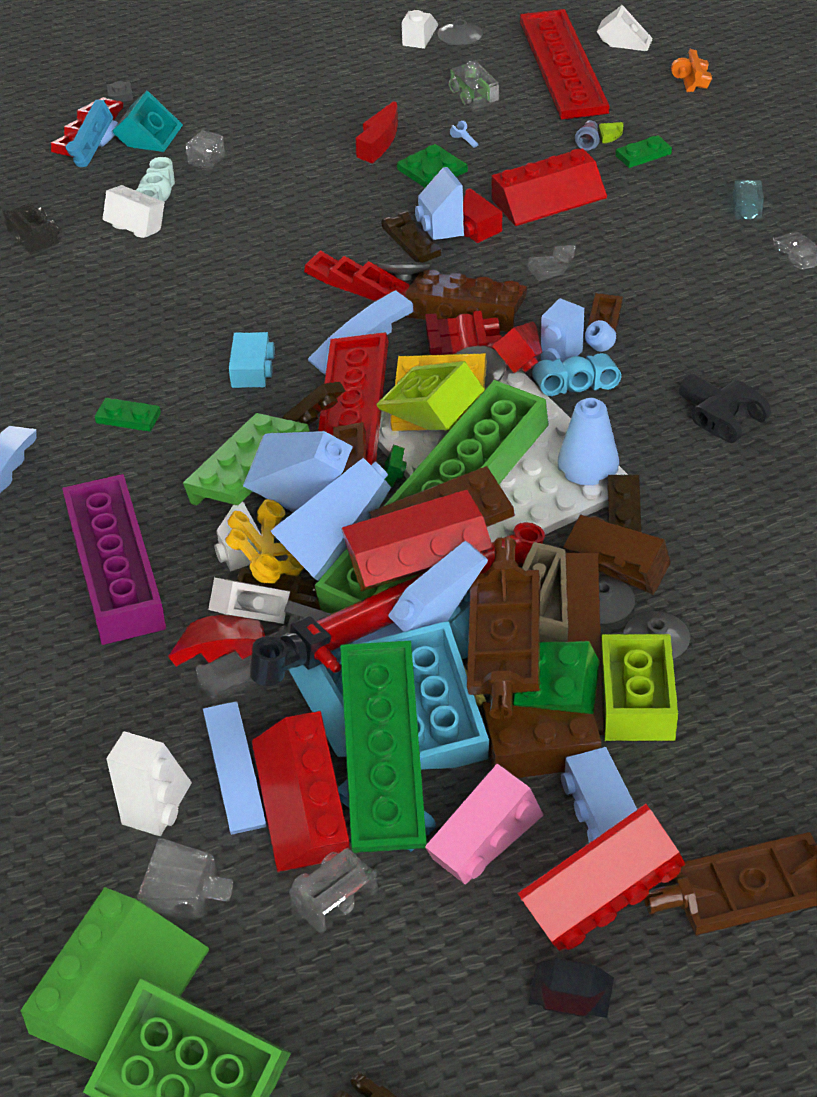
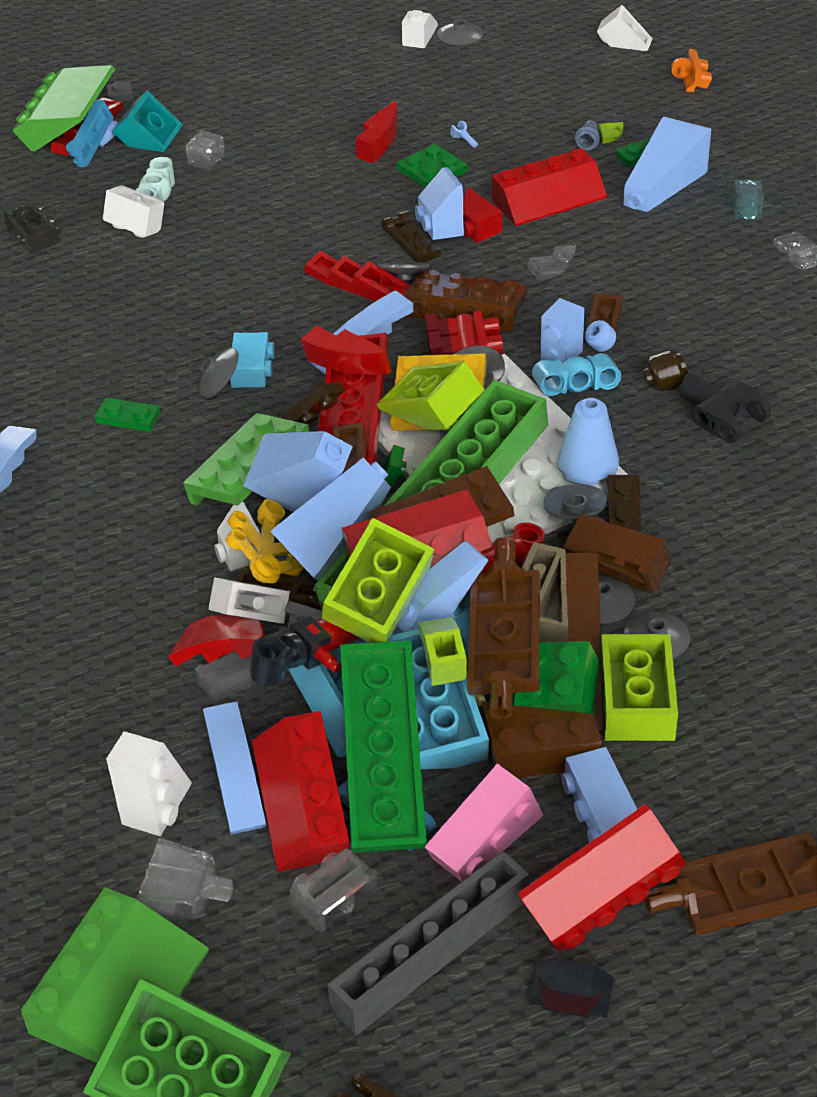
magenta brick [62,474,166,645] -> none
clear piece [449,60,499,110] -> none
red slope [493,321,542,373] -> none
red plate [520,9,609,120] -> none
none -> slope [12,65,115,151]
none -> dark grey dish [198,347,239,398]
none -> red slope [301,326,392,375]
none -> lime brick [322,518,434,643]
none -> dark grey brick [328,851,529,1036]
none -> lime slope [418,616,467,686]
none -> dark grey dish [543,484,607,521]
none -> light blue slope [623,117,711,212]
none -> dark brown head [643,349,688,391]

